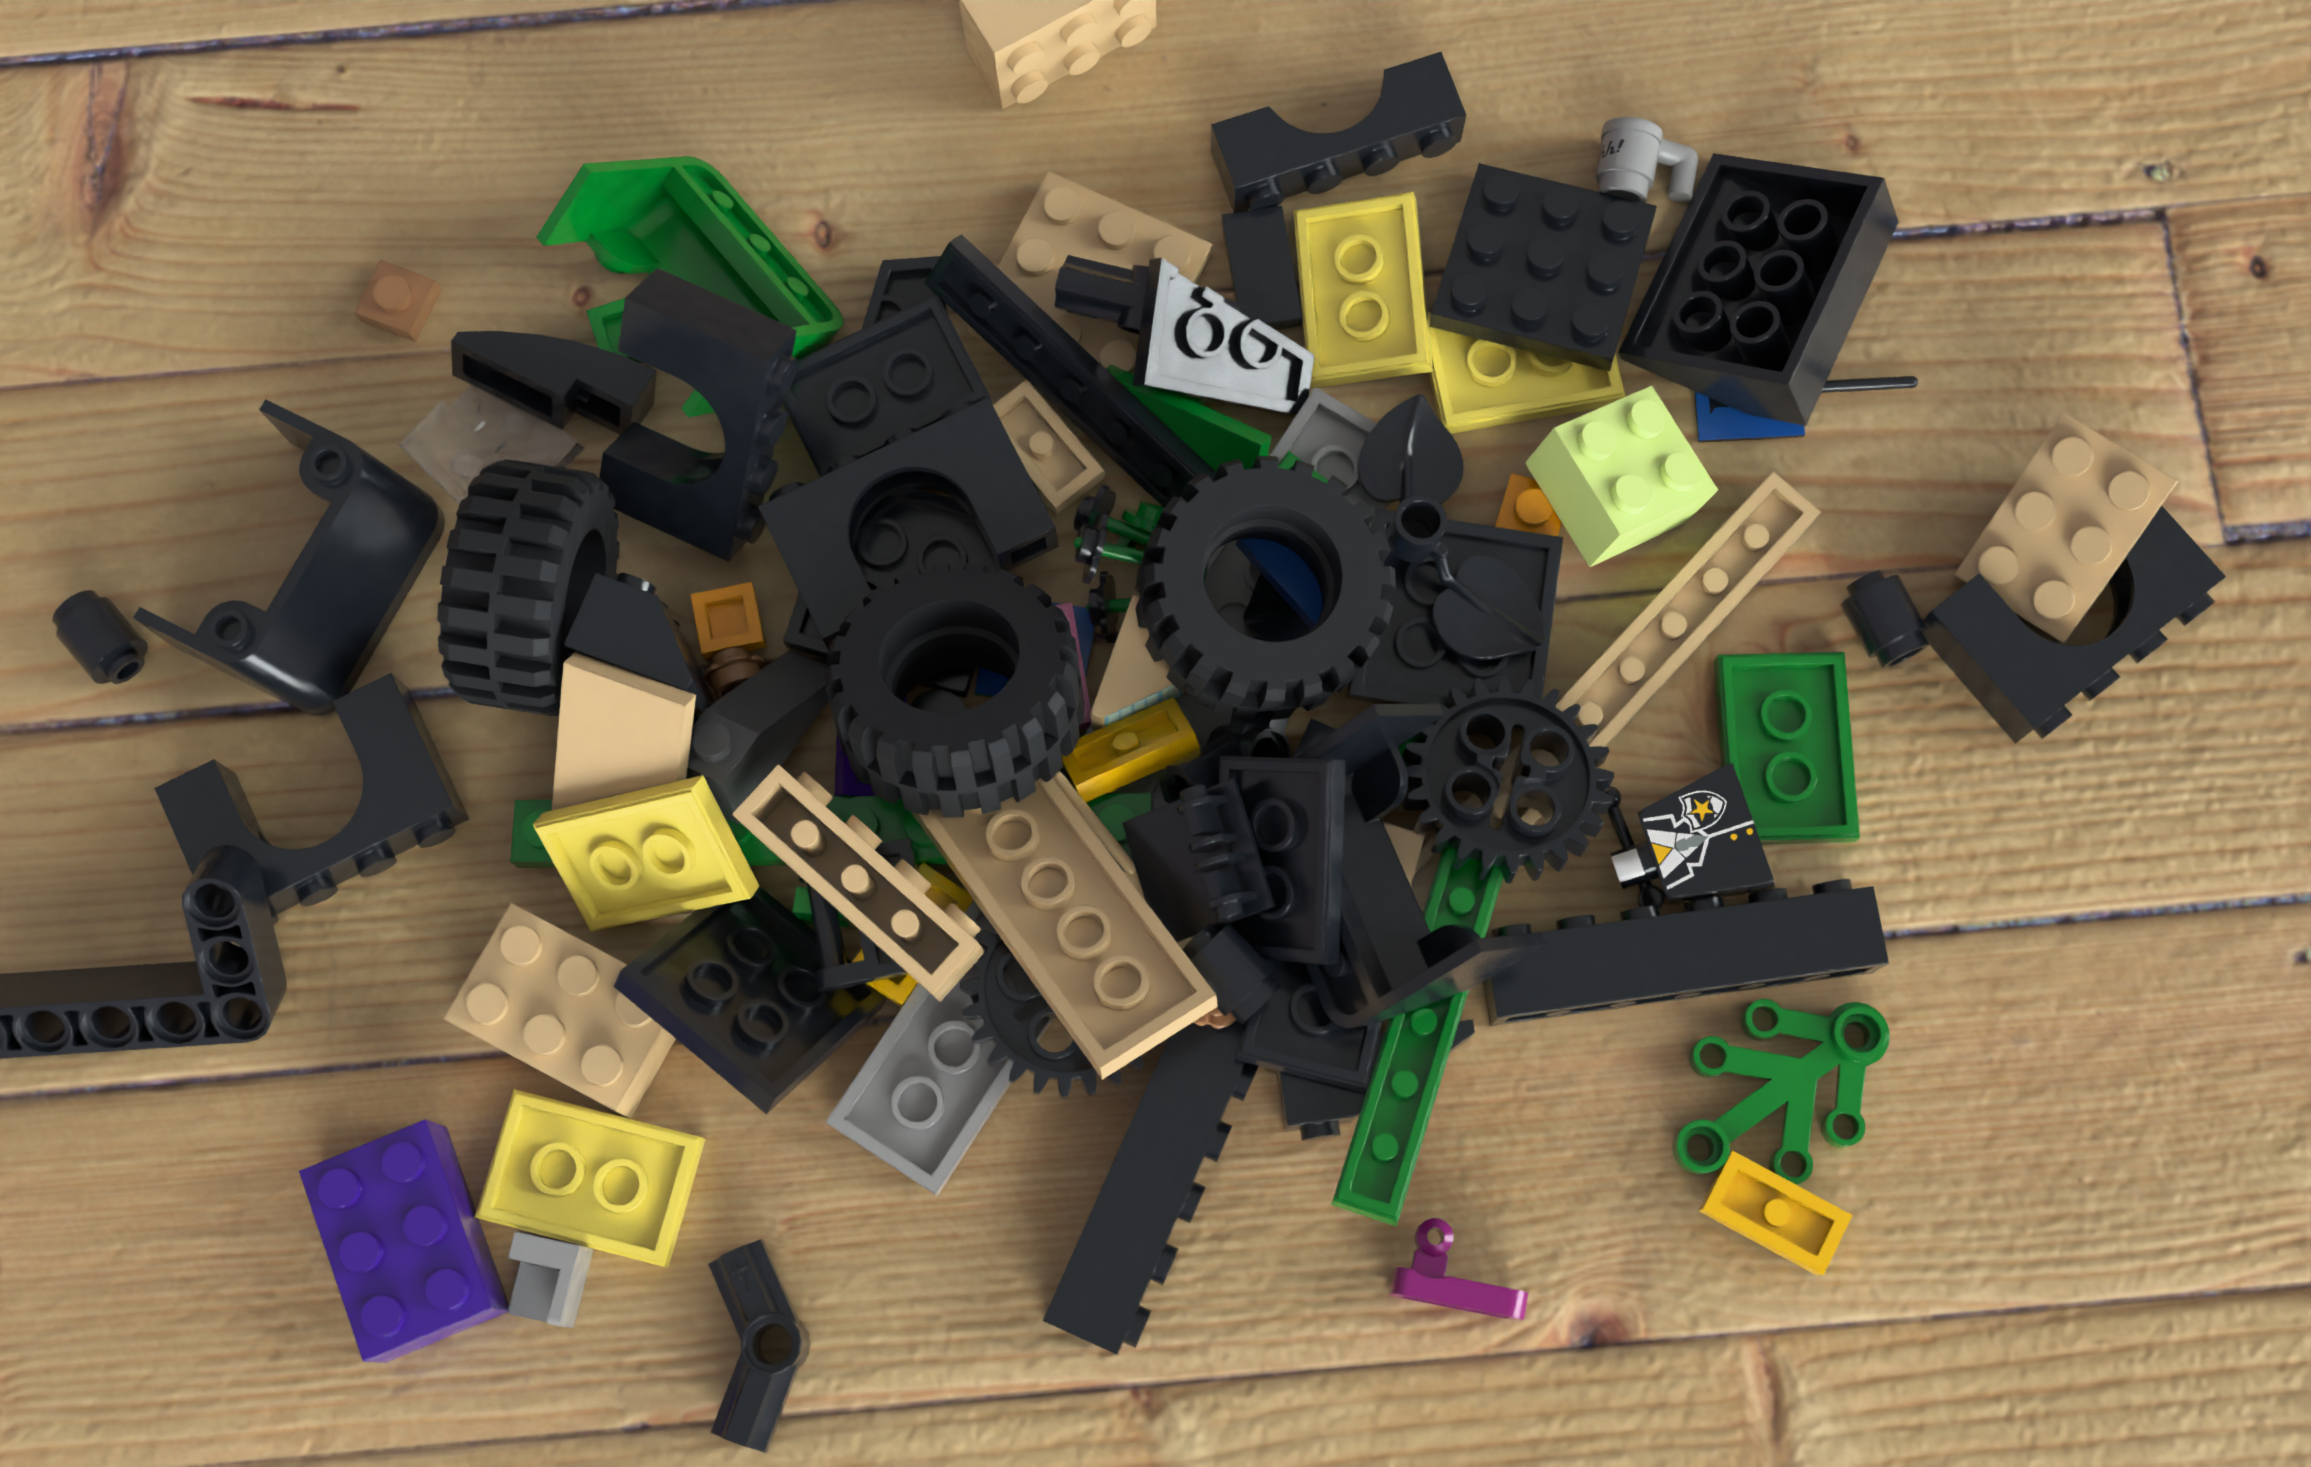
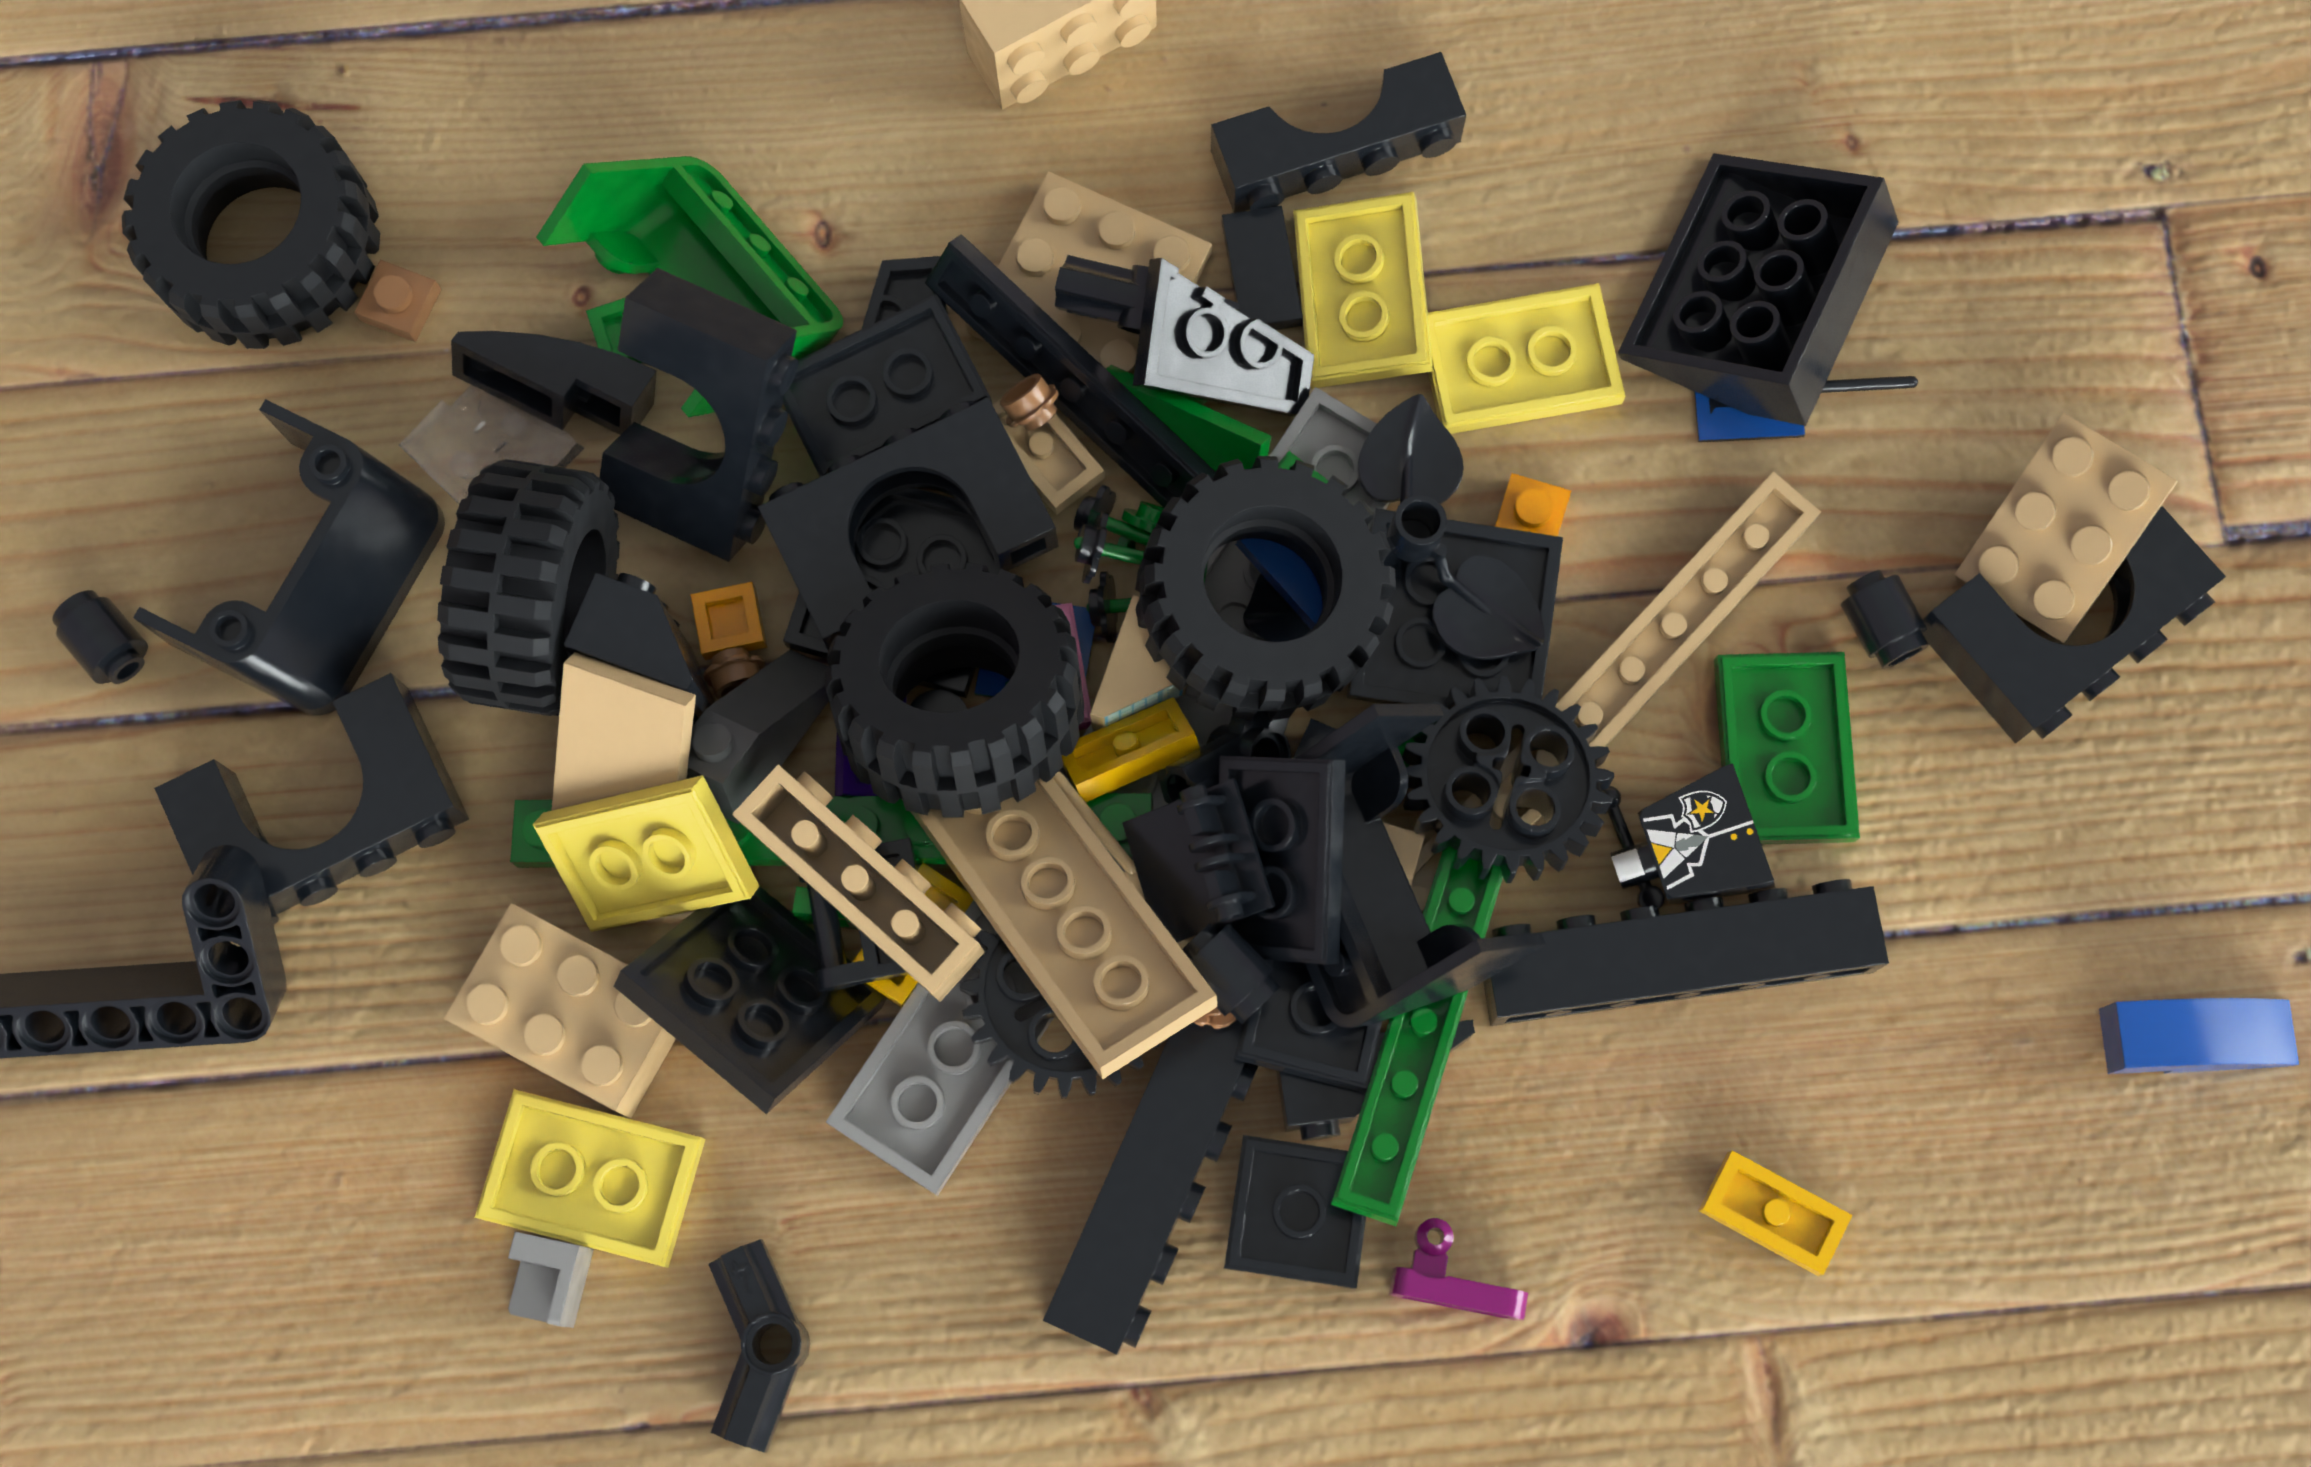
dark purple brick [299,1119,509,1363] -> none
black plate [1429,163,1657,372] -> none
yellowish green brick [1525,386,1718,567] -> none
light grey piece [1596,117,1698,203] -> none
green plant [1672,999,1890,1185] -> none
none -> black tyre [121,100,380,349]
none -> medium nougat plate [1000,374,1059,431]
none -> black plate [1224,1135,1366,1289]
none -> slope [2099,998,2299,1074]

